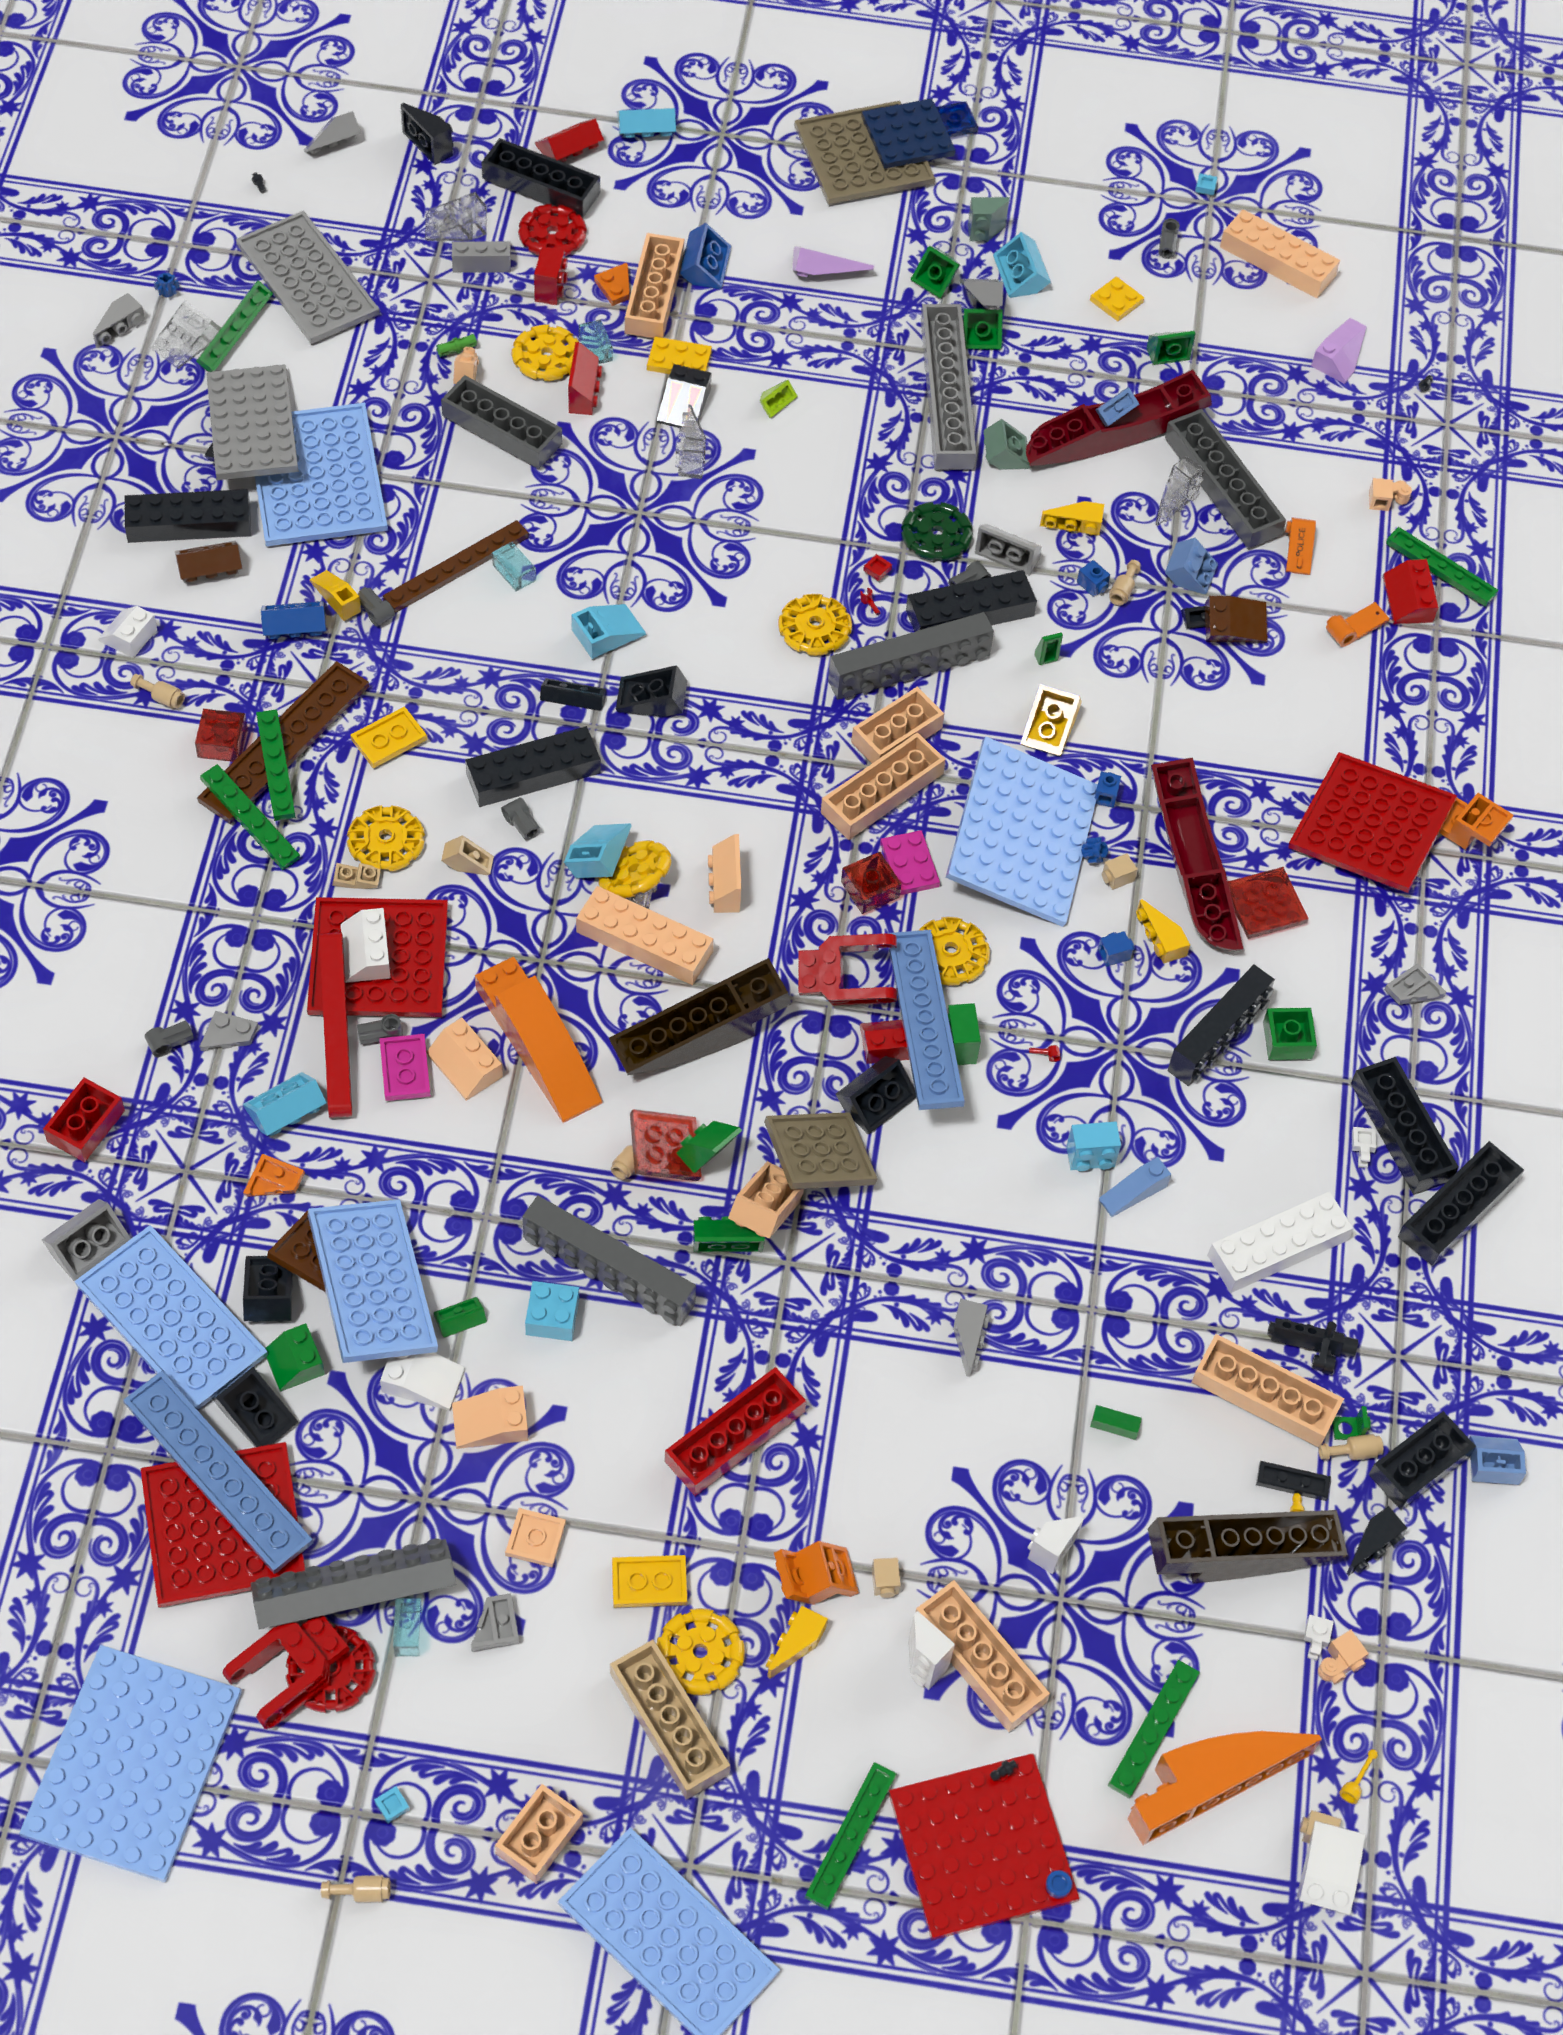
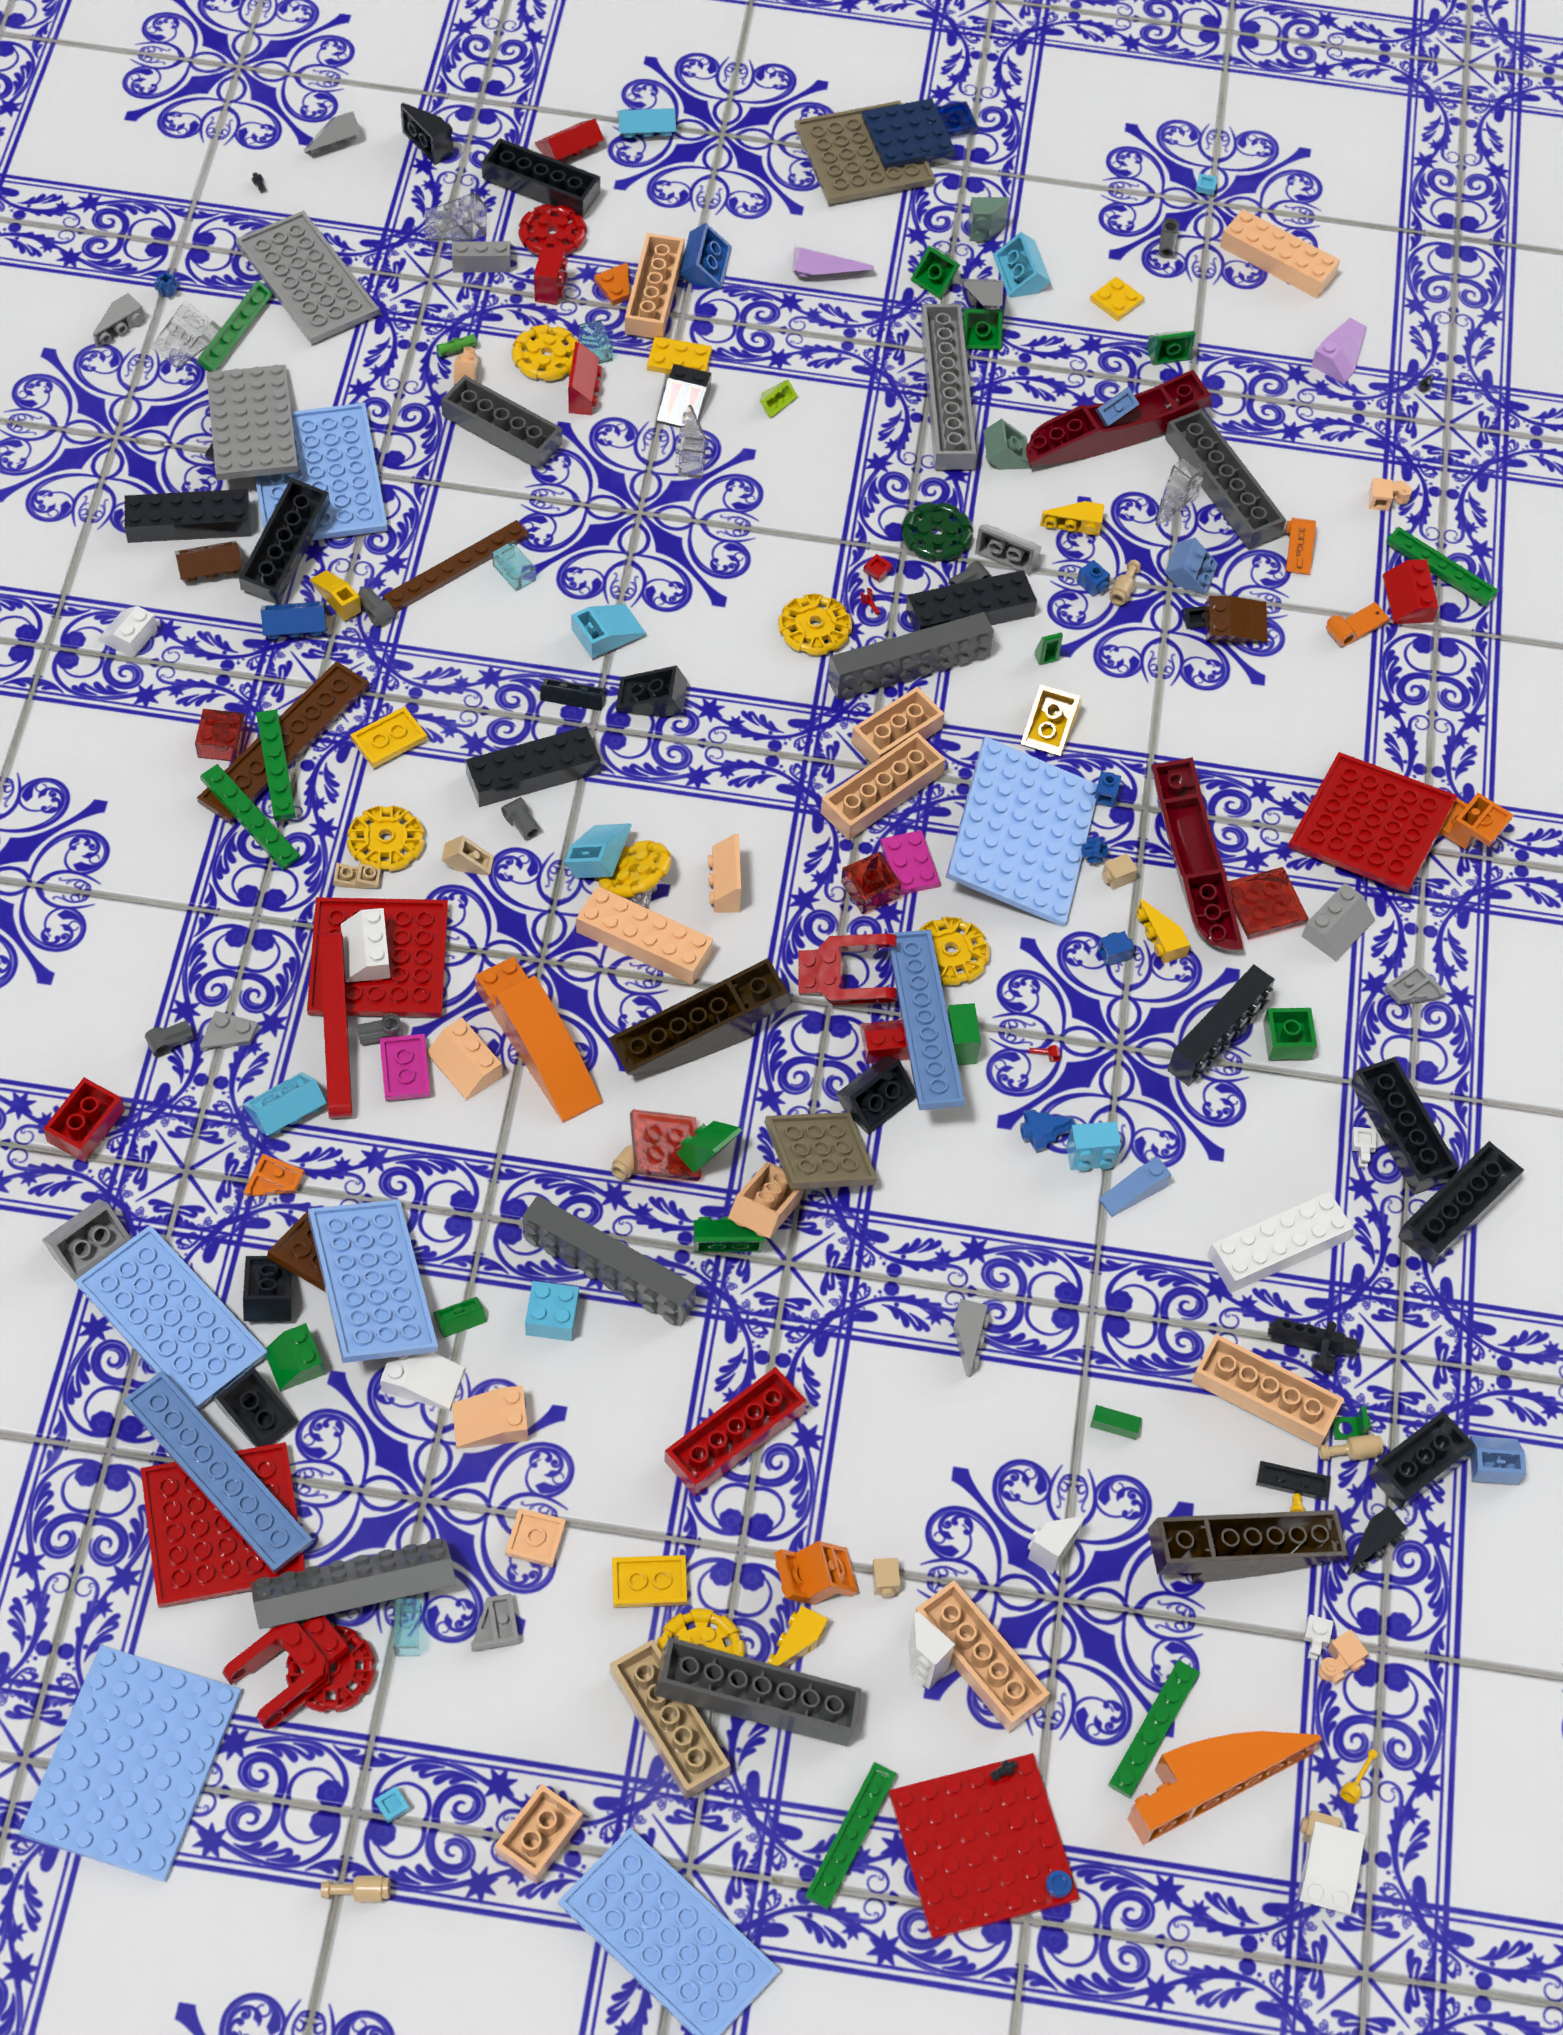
tan piece [130,674,185,708] -> none
none -> black brick [239,477,330,604]
none -> dark grey brick [654,1637,861,1746]
none -> blue rock [1020,1109,1076,1151]
none -> light grey slope [1302,883,1375,961]

